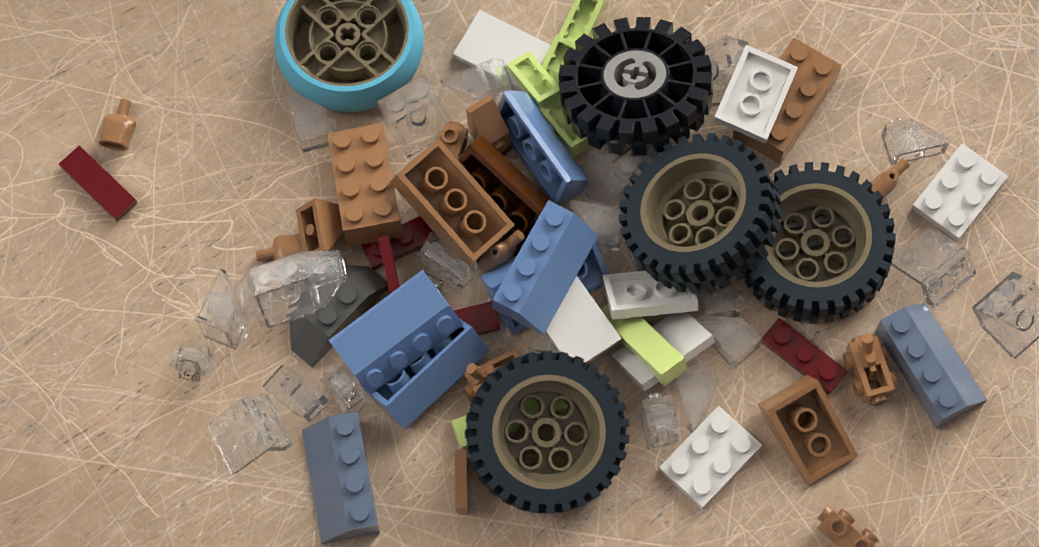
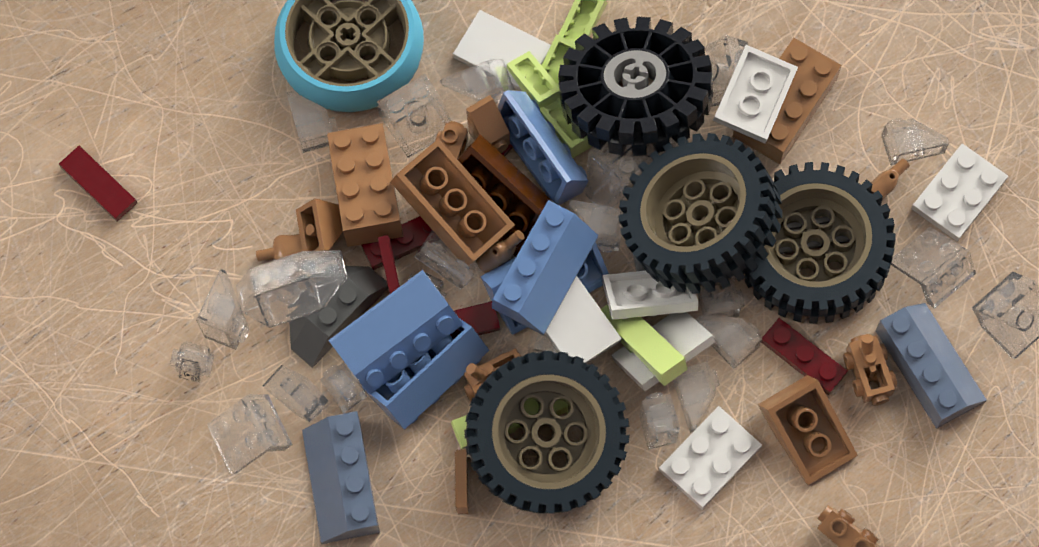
medium nougat piece [99,99,136,151] -> none

